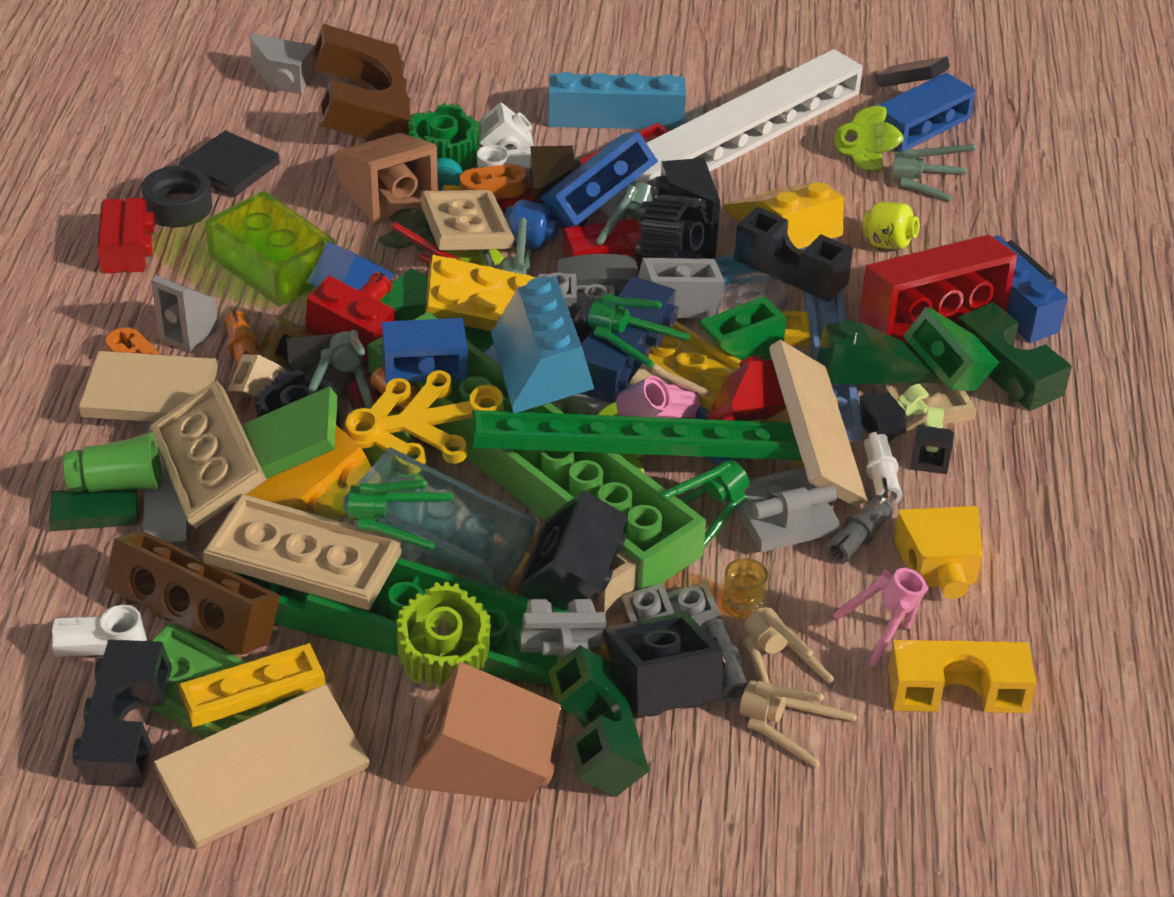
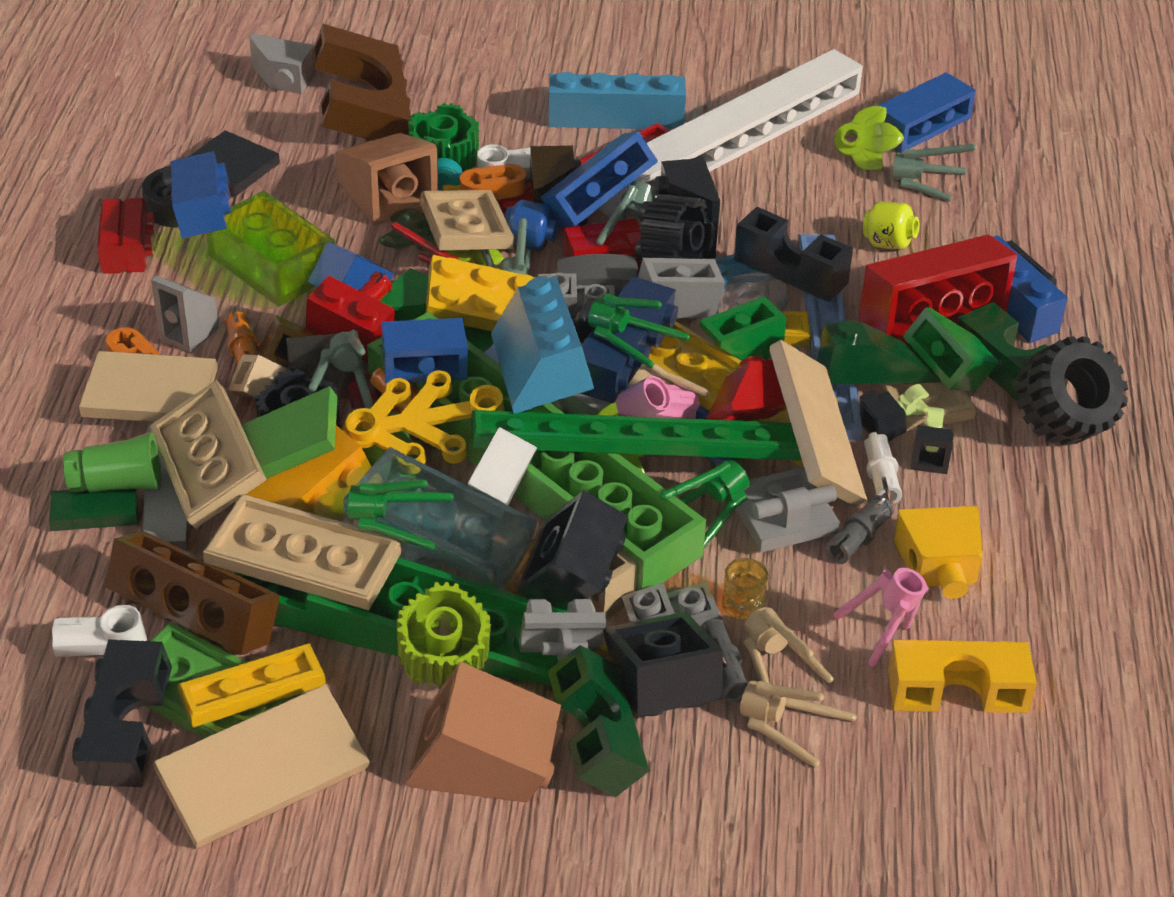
white brick [478,102,533,150] -> none
yellow slope [724,182,844,249] -> none
black tile [875,56,950,87] -> none
none -> blue brick [171,151,232,238]
none -> white slope [467,427,537,514]
none -> black tyre [1015,336,1128,445]

